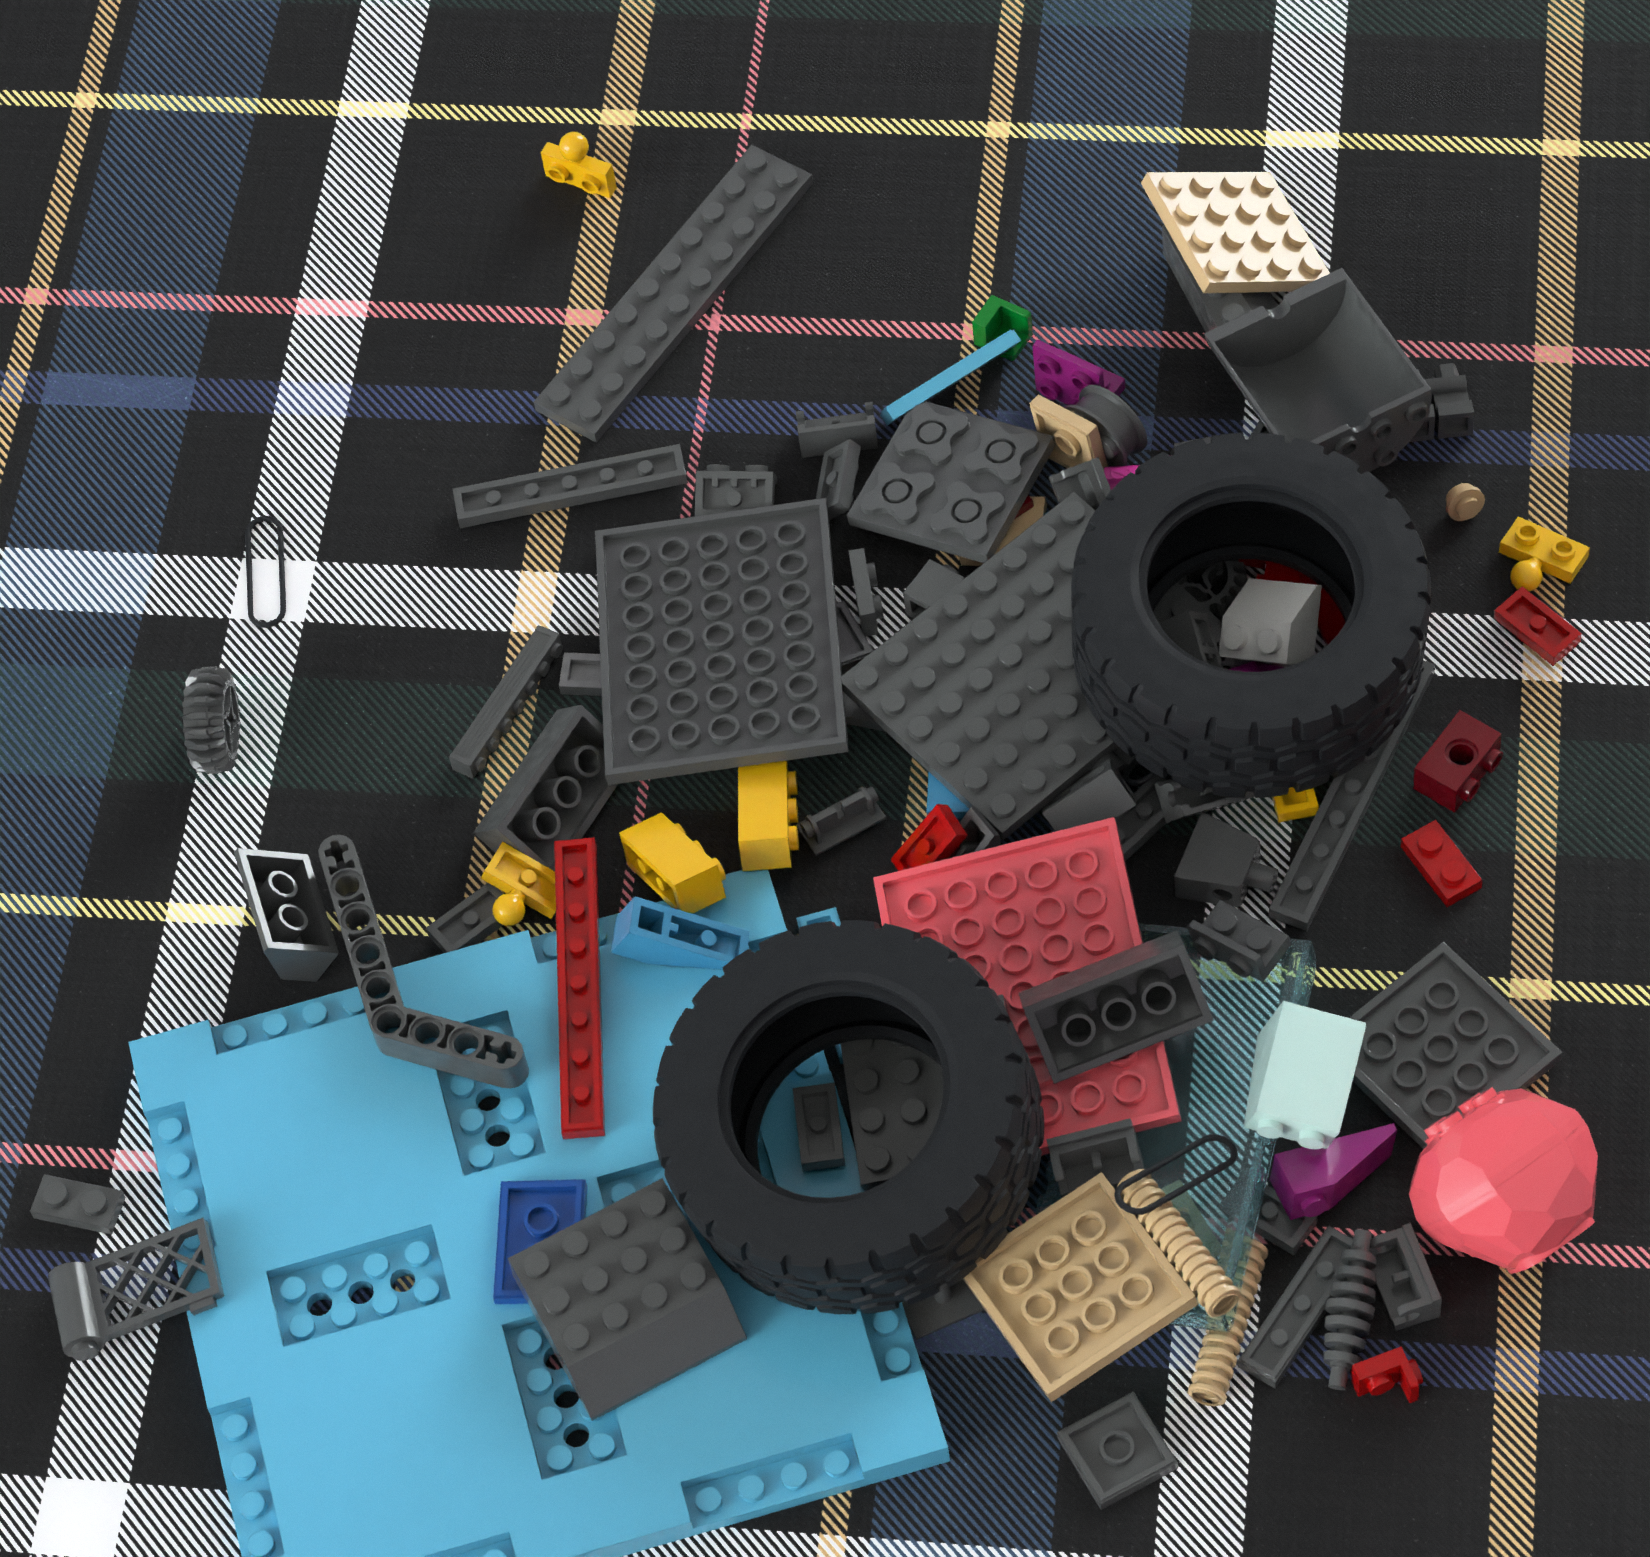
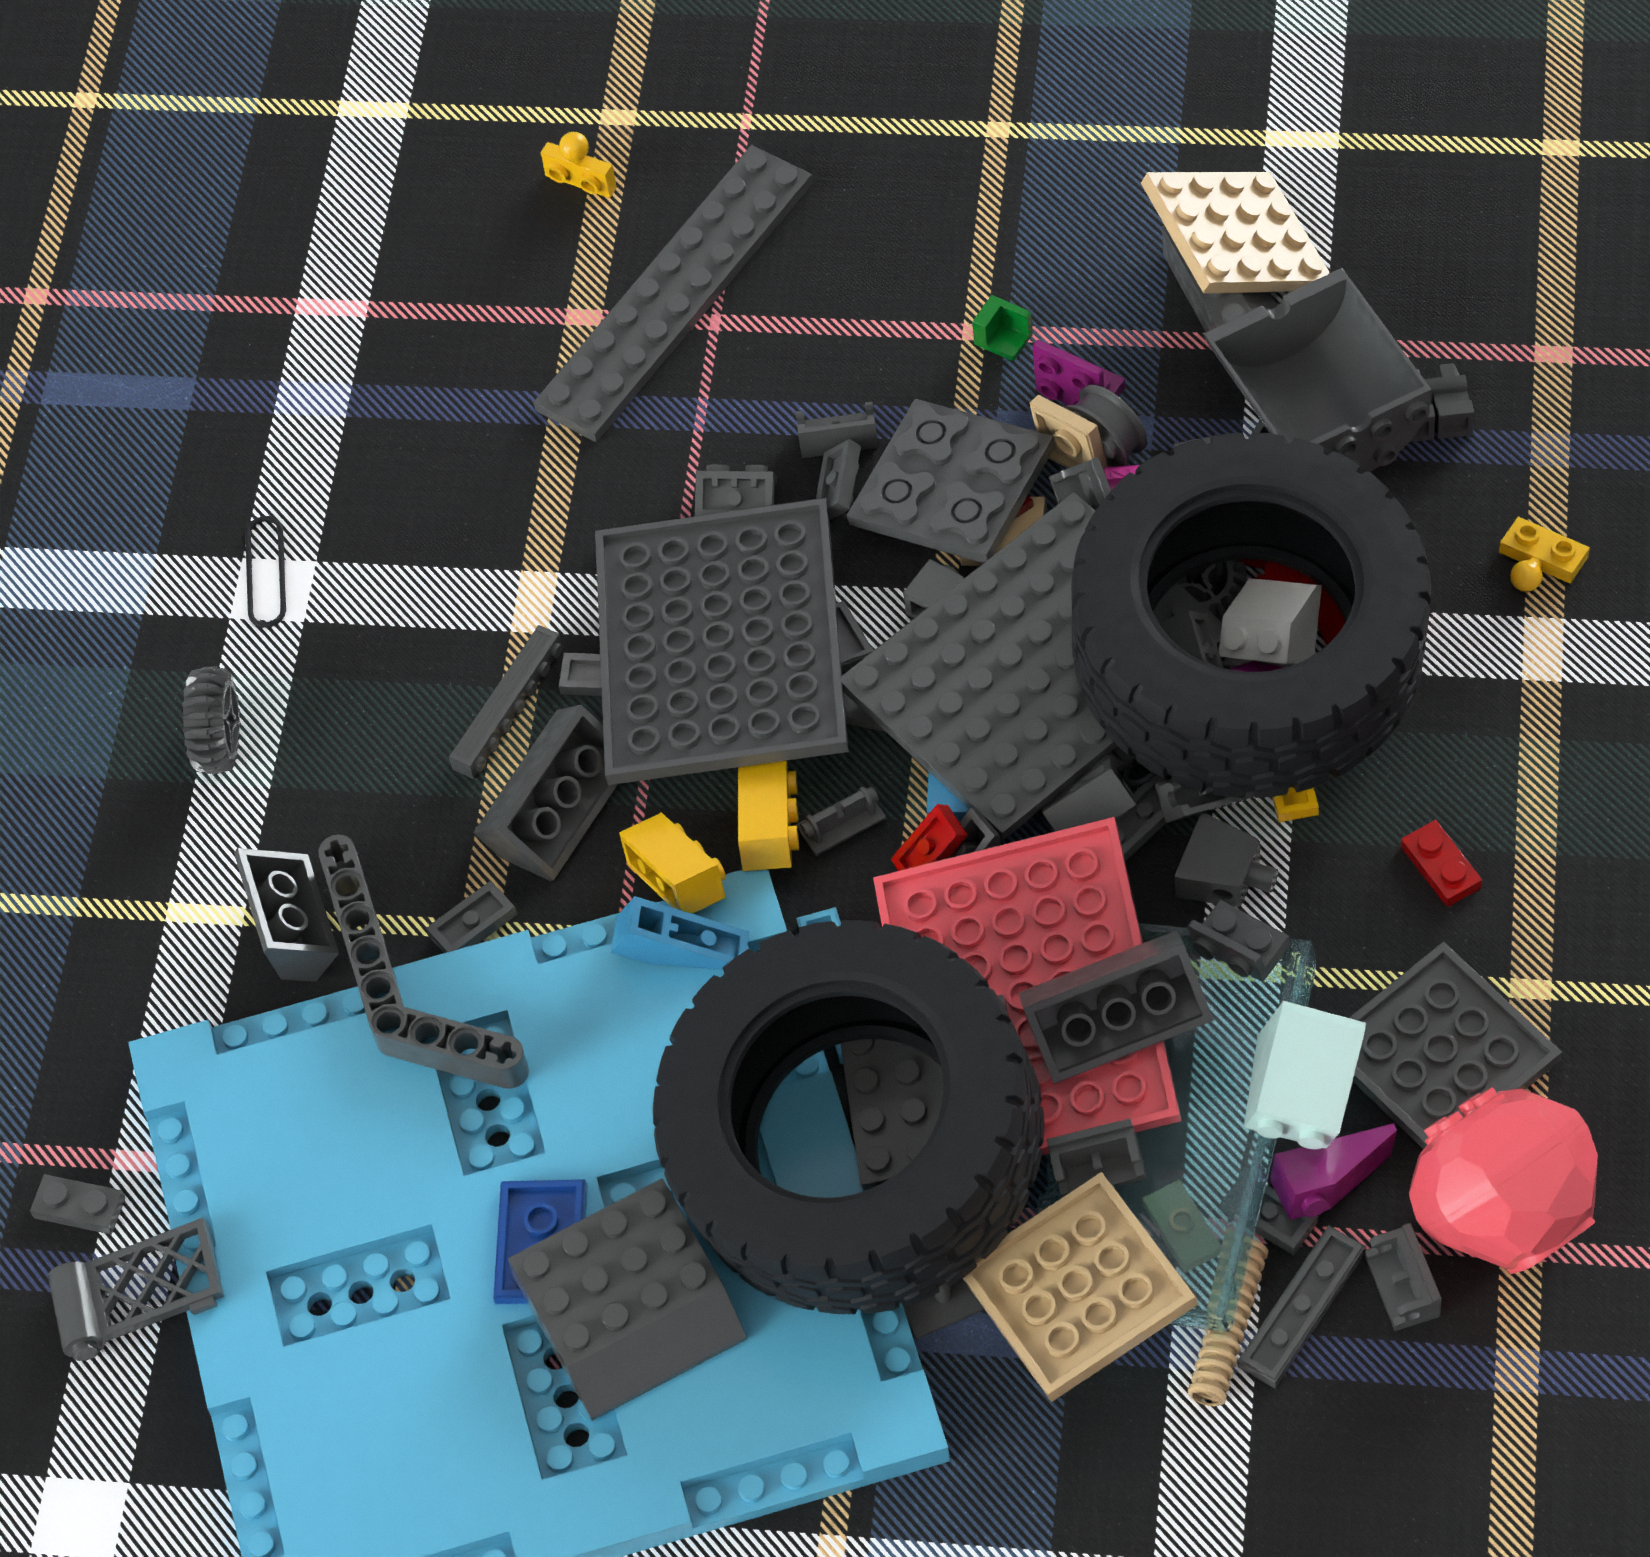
dark grey plate [453,444,688,528] -> none
yellow plate [480,841,556,926] -> none
red tile [554,837,605,1140] -> none
dark grey plate [792,1082,845,1171] -> none
dark grey plate [848,548,884,637] -> none
medium azure tile [880,329,1021,426] -> none
dark grey tile [1057,1391,1178,1510] -> none
black piece [1114,1134,1238,1215] -> none
tan piece [1117,1169,1241,1317] -> none
dark grey plate [1269,660,1435,931] -> none
dark grey piece [1323,1229,1377,1390] -> none
red bracket [1351,1347,1423,1403] -> none
dark red brick [1413,710,1503,813] -> none
tan plate [1446,483,1485,521] -> none
red plate [1494,586,1582,666] -> none

